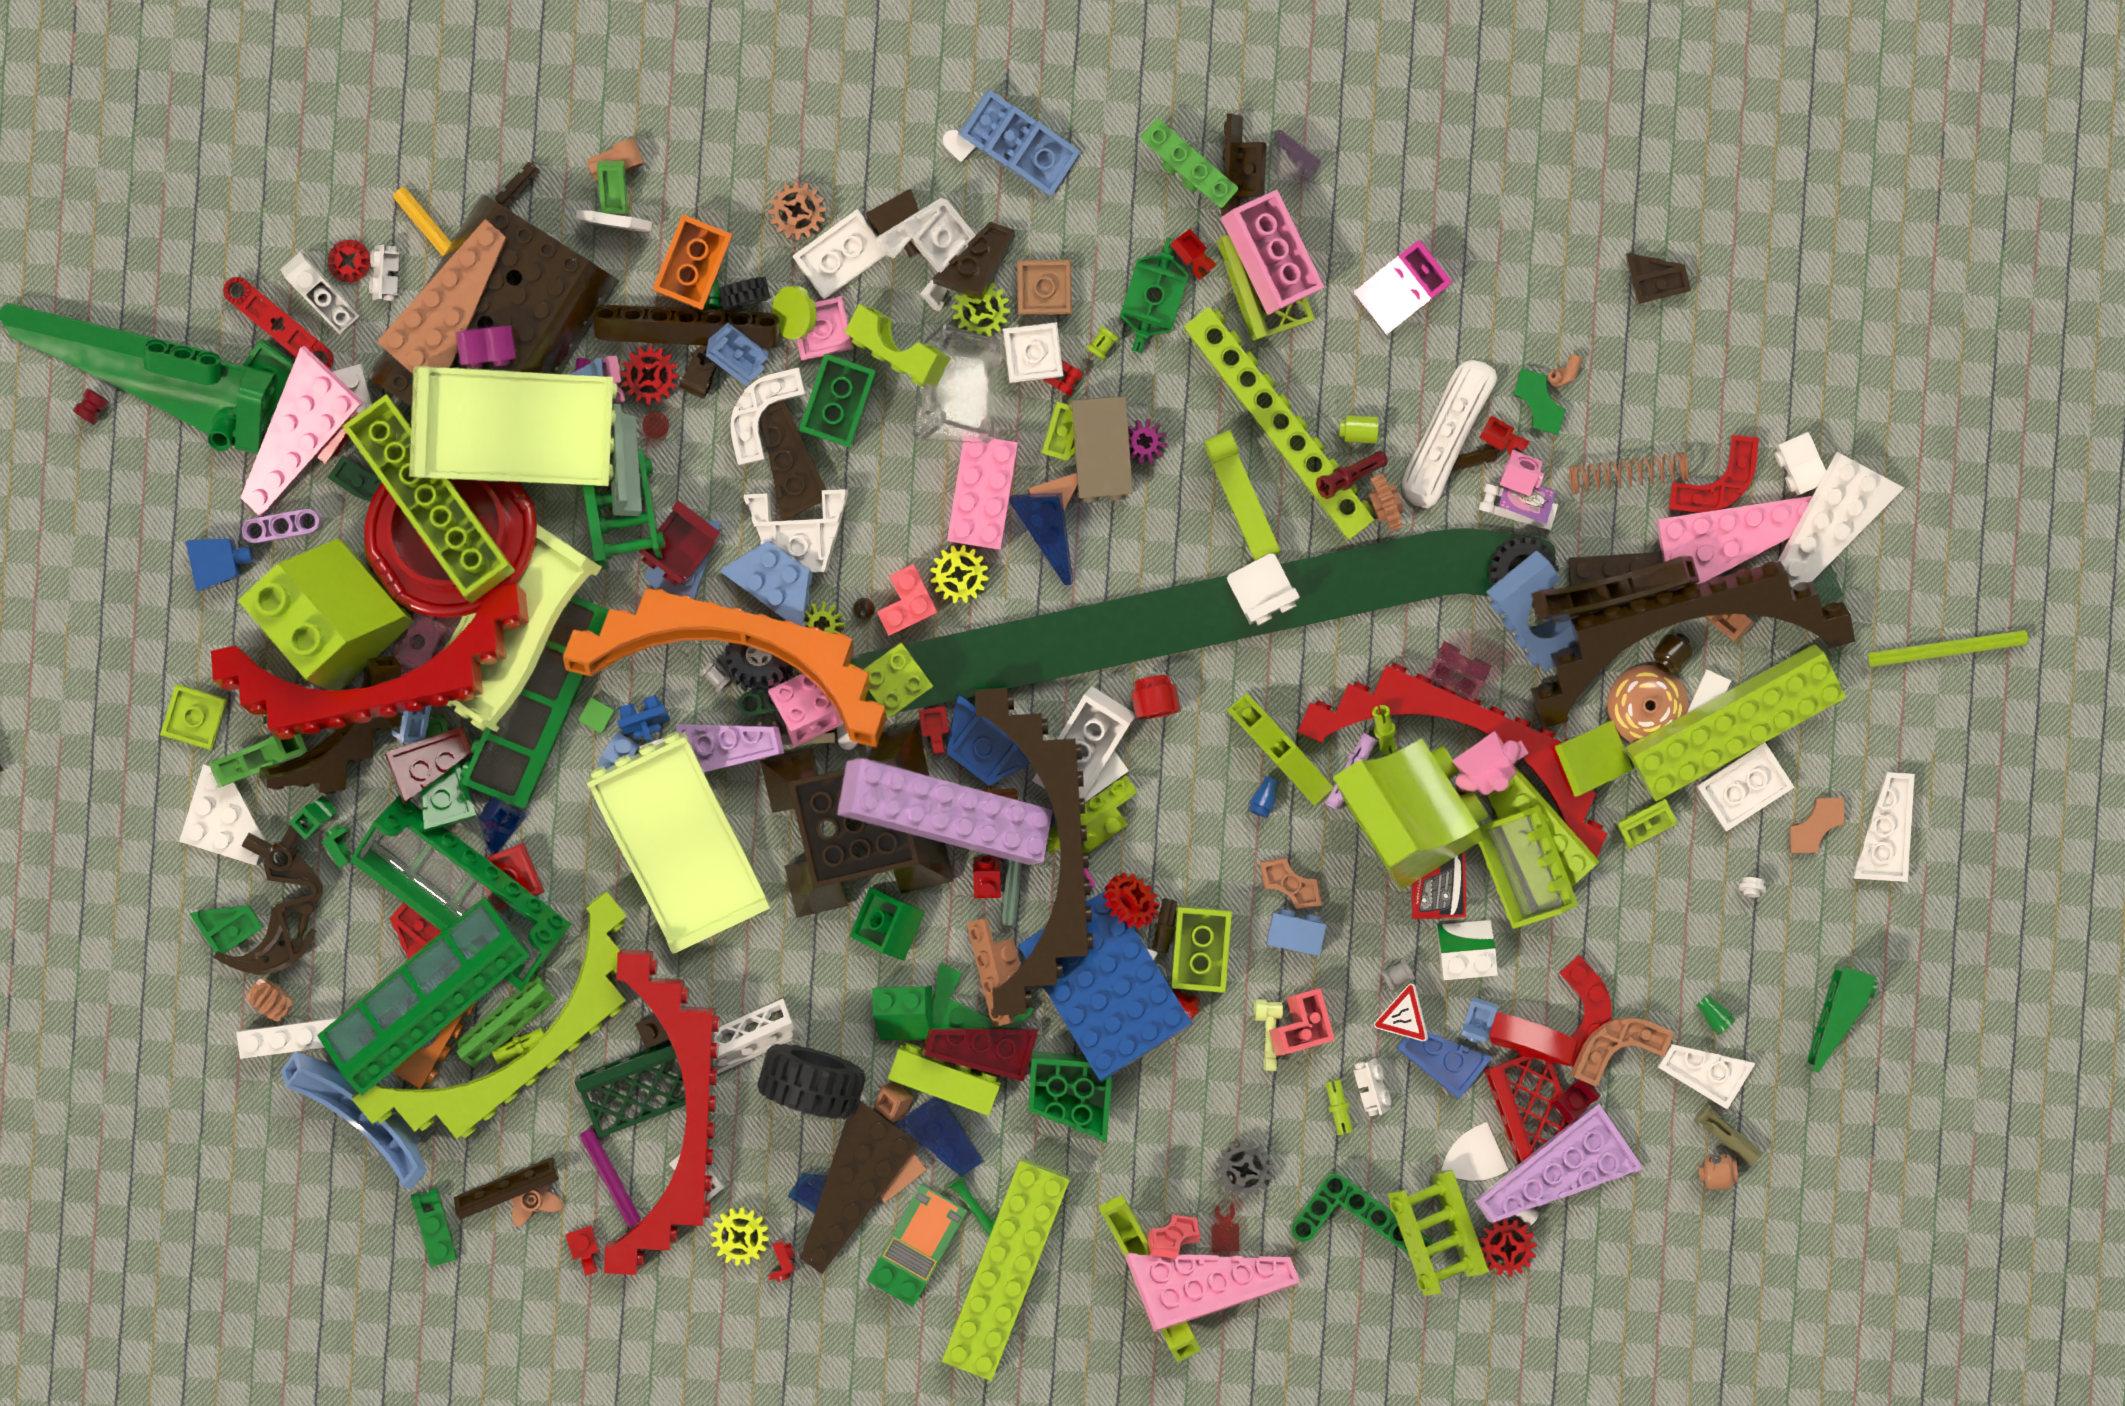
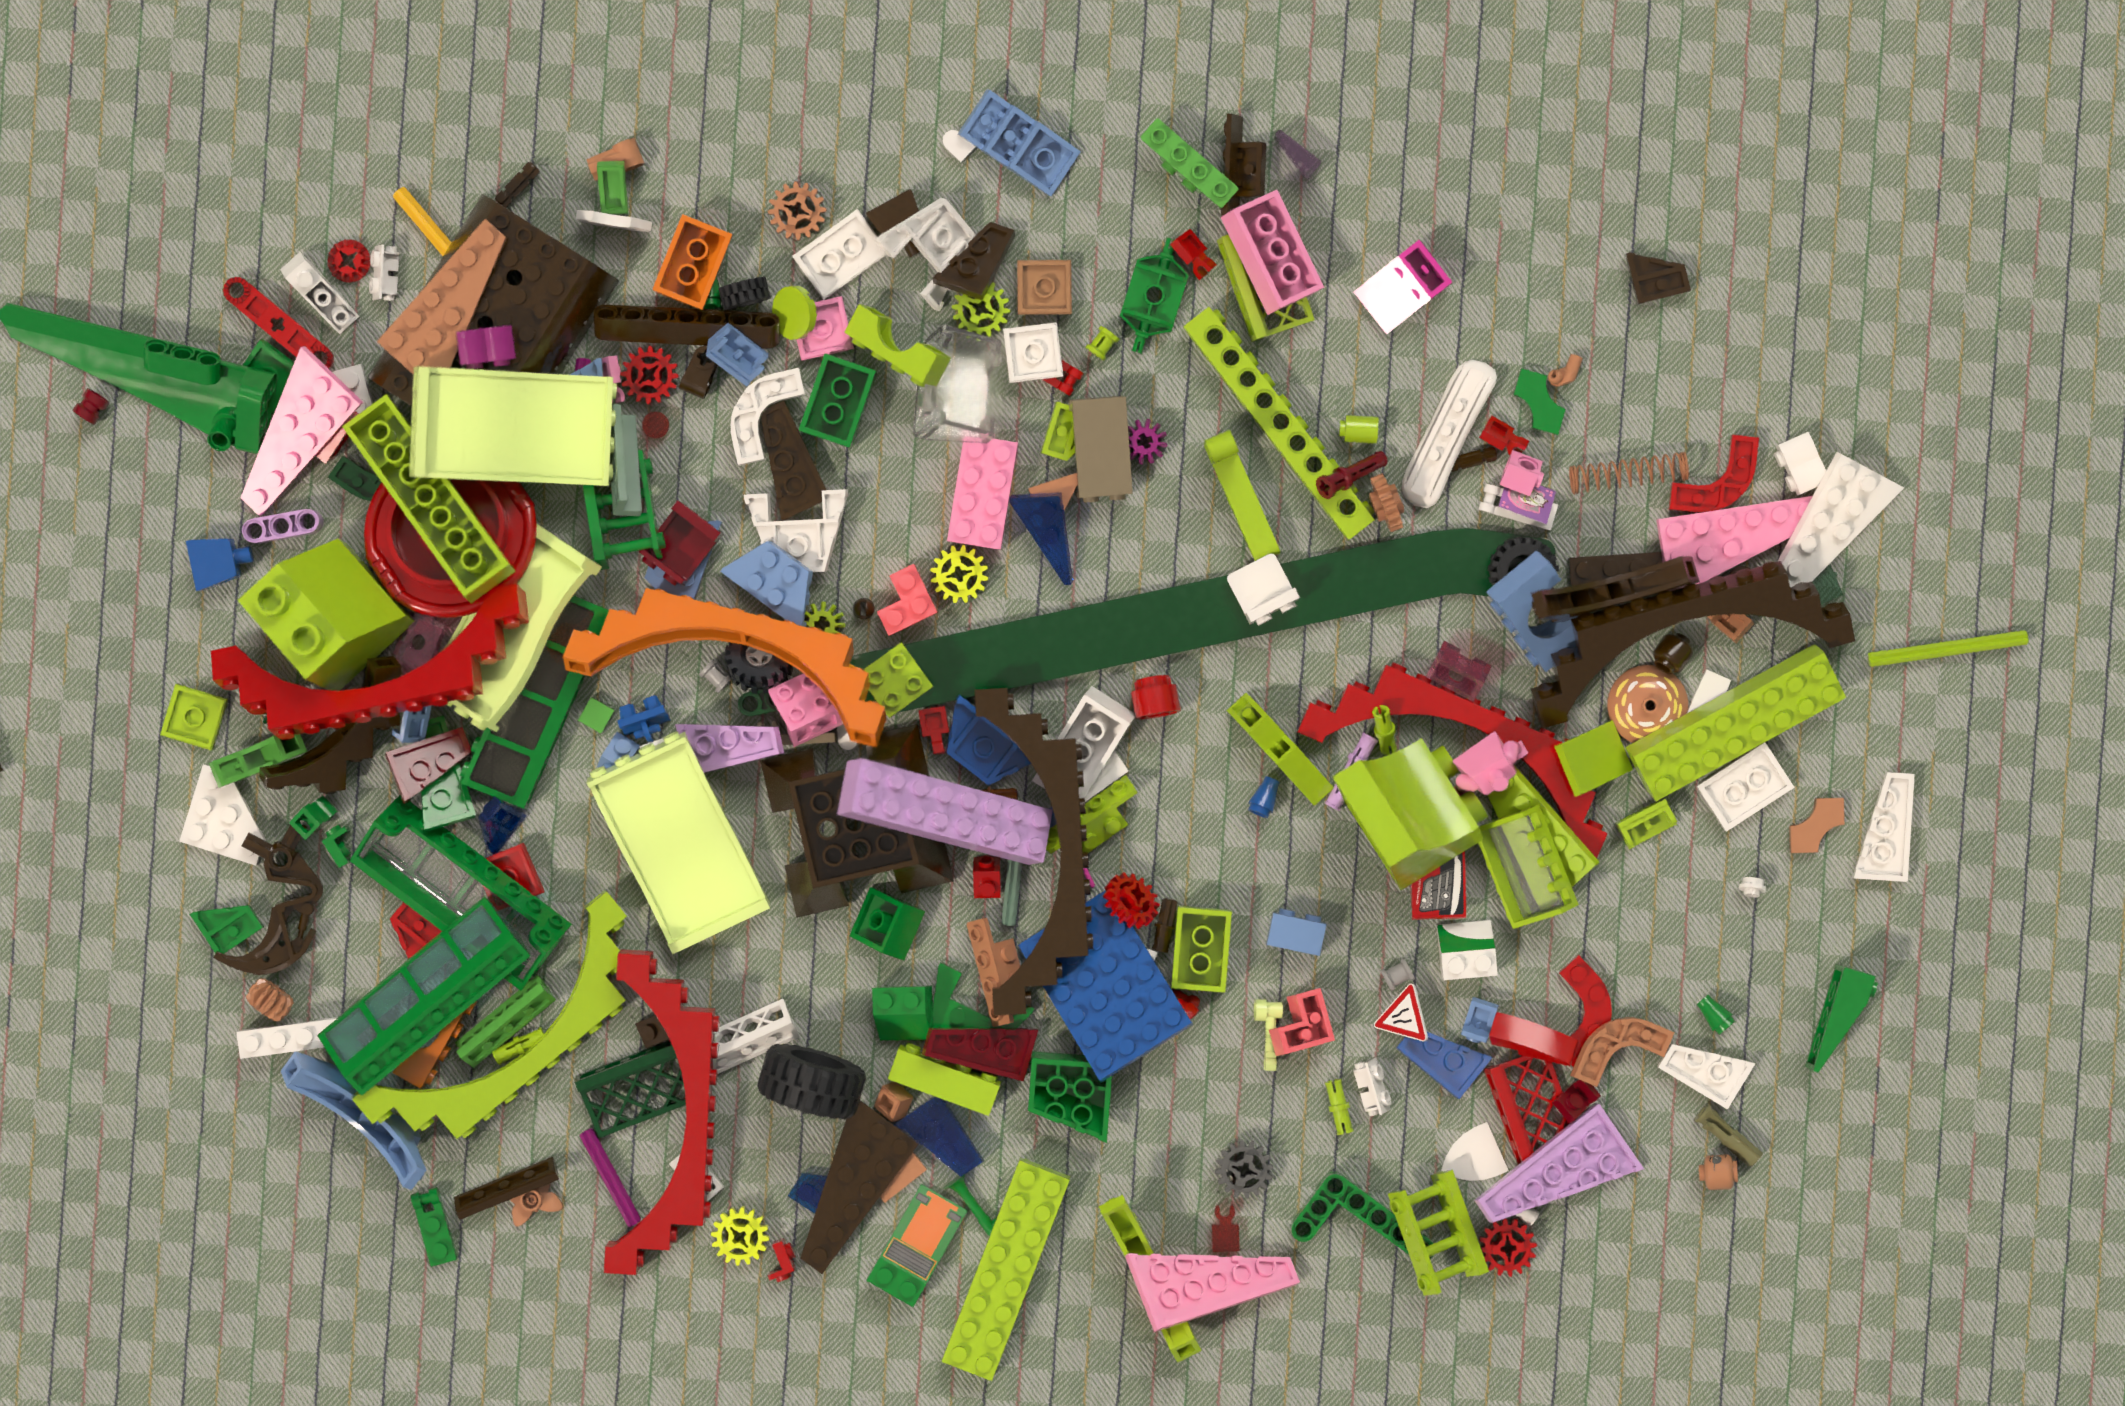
red plate [565,1226,600,1276] -> none
coral tile [1147,1214,1201,1259] -> none
nougat tile [1259,857,1322,910] -> none

